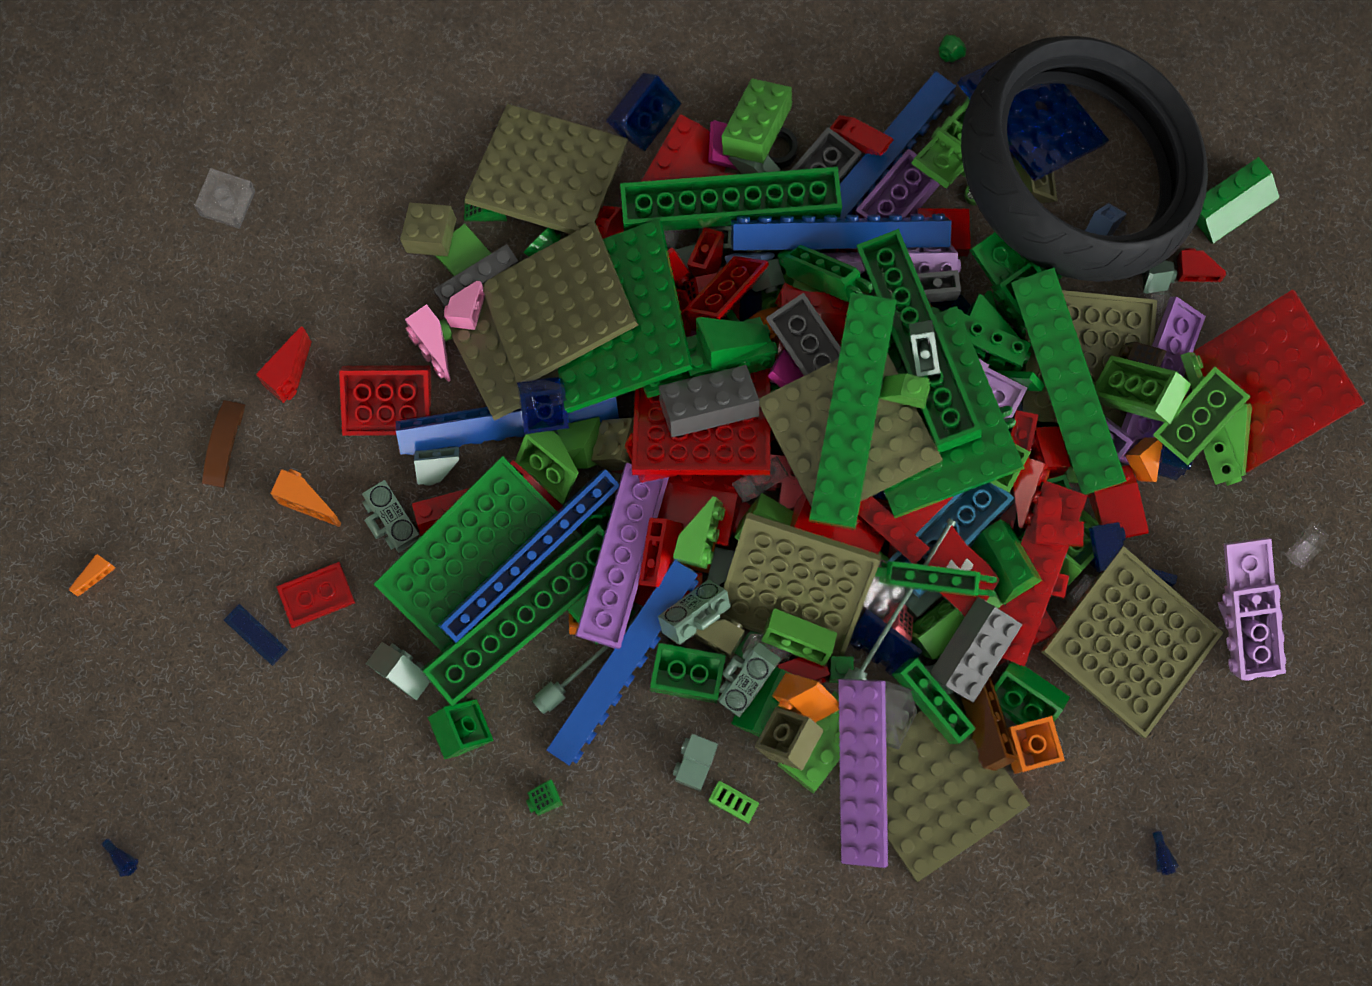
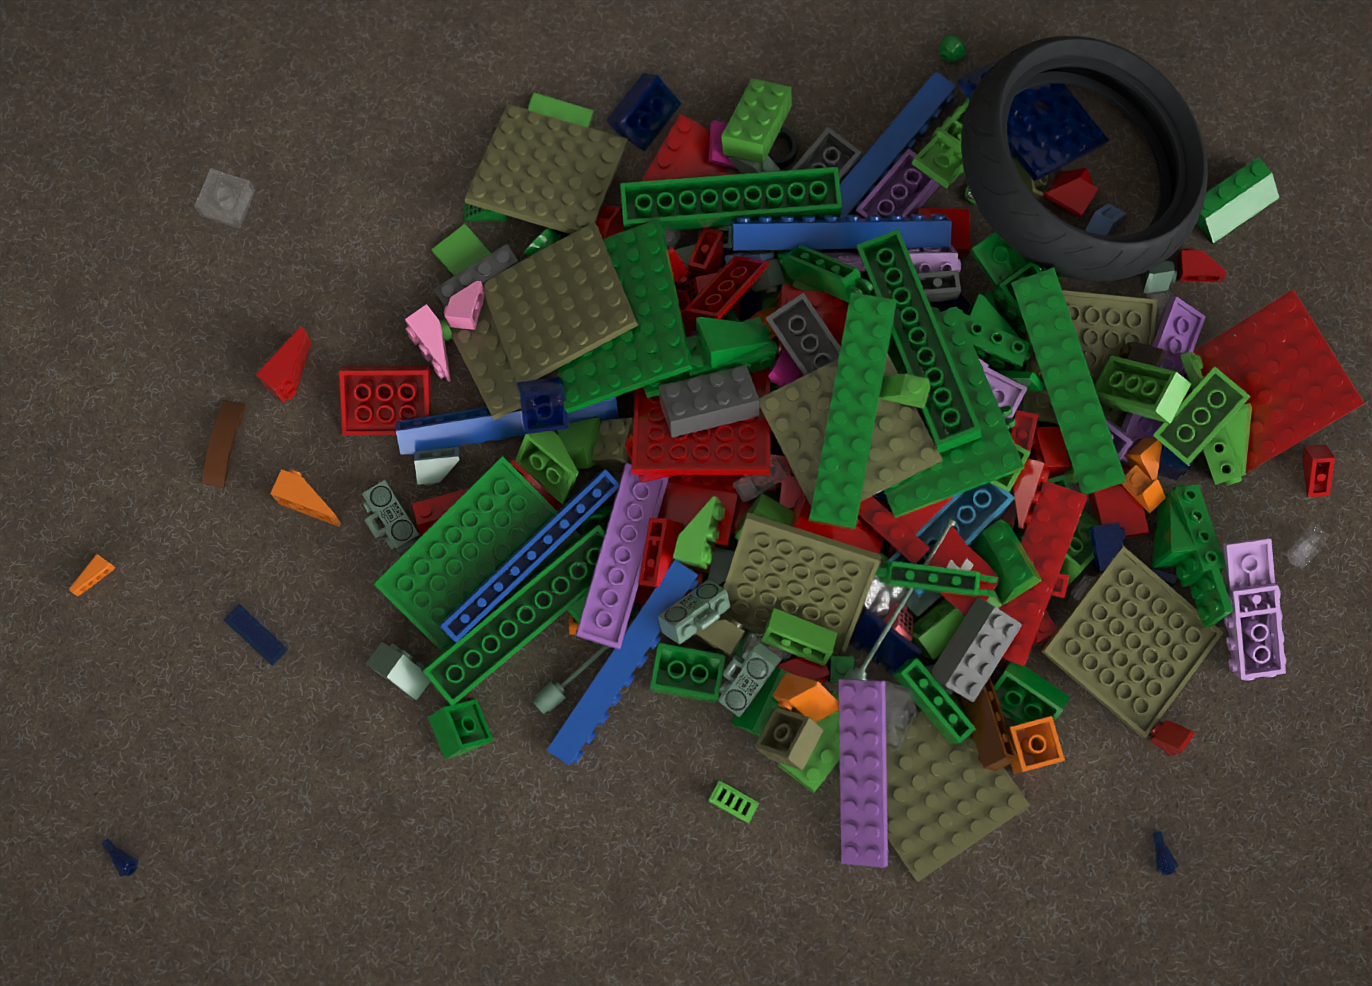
red tile [276,562,355,628] -> none
olive brick [400,202,457,256] -> none
green slope [526,779,563,816] -> none
sand green brick [673,734,718,792] -> none
red slope [830,115,894,156] -> none
sand green slope [909,320,940,377] -> none
red brick [1036,496,1084,547] -> none
none -> bright green tile [528,93,594,128]
none -> red slope [1044,167,1098,218]
none -> orange slope [1121,465,1166,513]
none -> red slope [1150,720,1195,756]
none -> green wedge [1151,484,1233,628]
none -> red slope [1302,445,1335,497]

